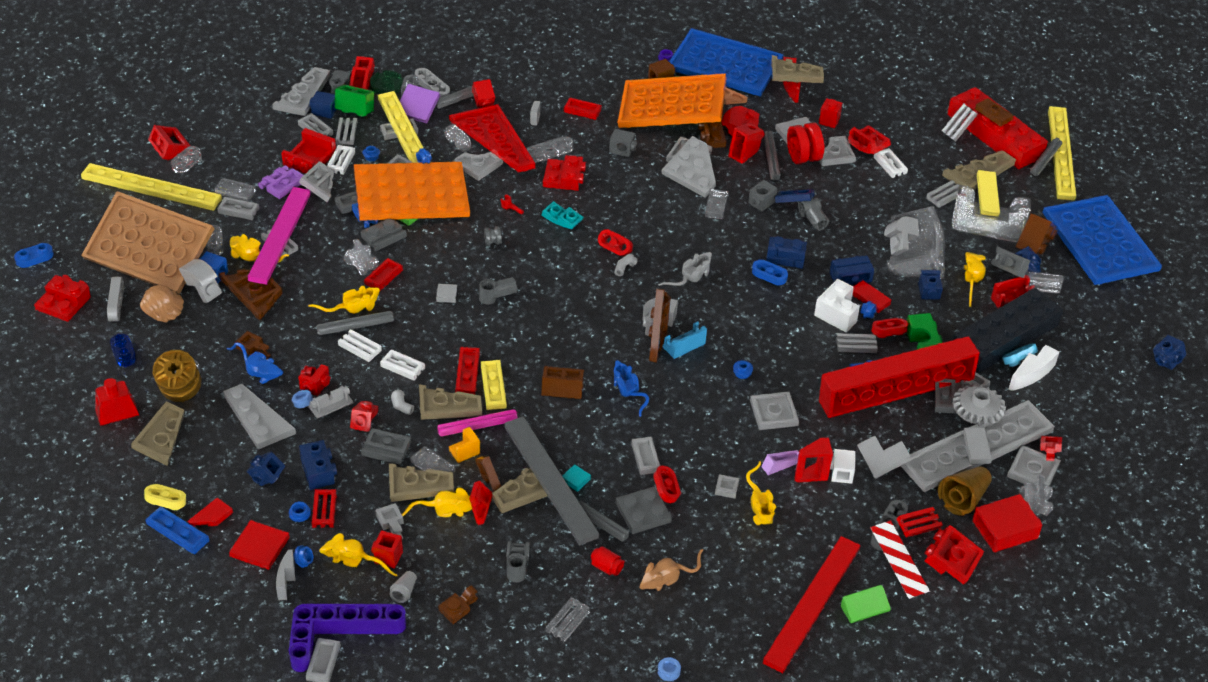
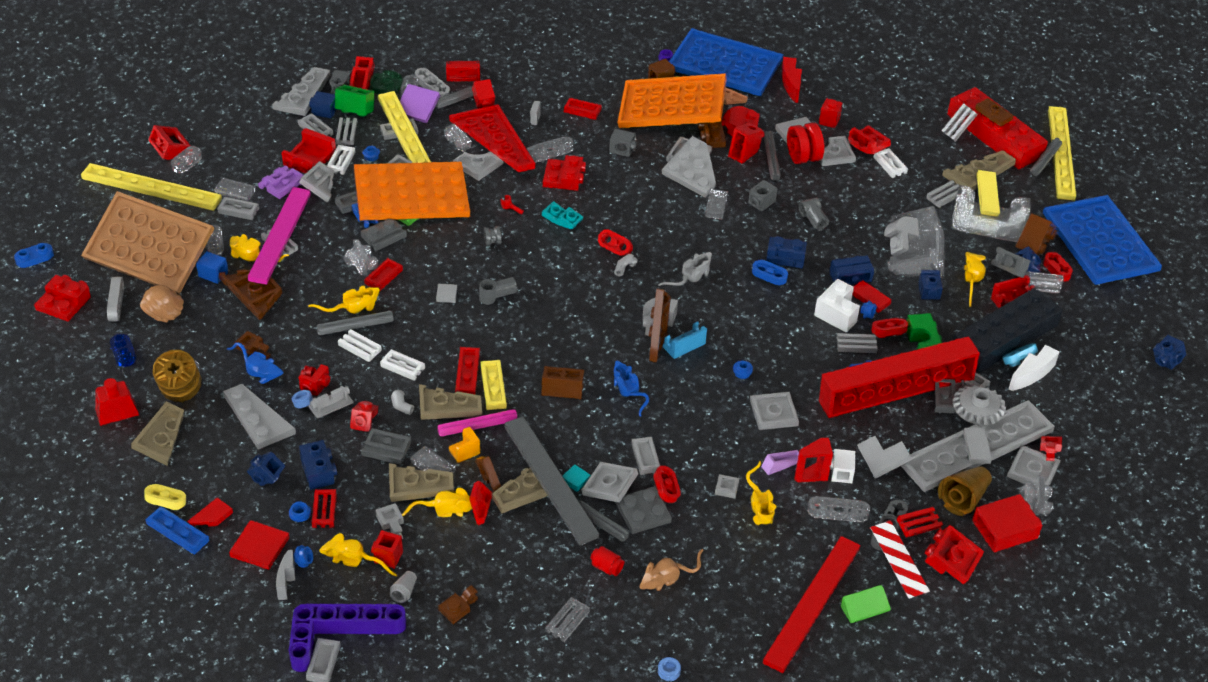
light grey brick [179,259,222,303] -> none
blue plate [416,148,432,164] -> none
dark grey piece [507,540,530,582] -> none
dark tan wing [771,55,824,83] -> none
dark blue tile [775,189,815,203] -> none
none -> red tile [446,61,480,81]
none -> light grey tile [581,462,638,503]
none -> clear beam [807,496,870,522]
none -> red beam [1043,252,1073,282]

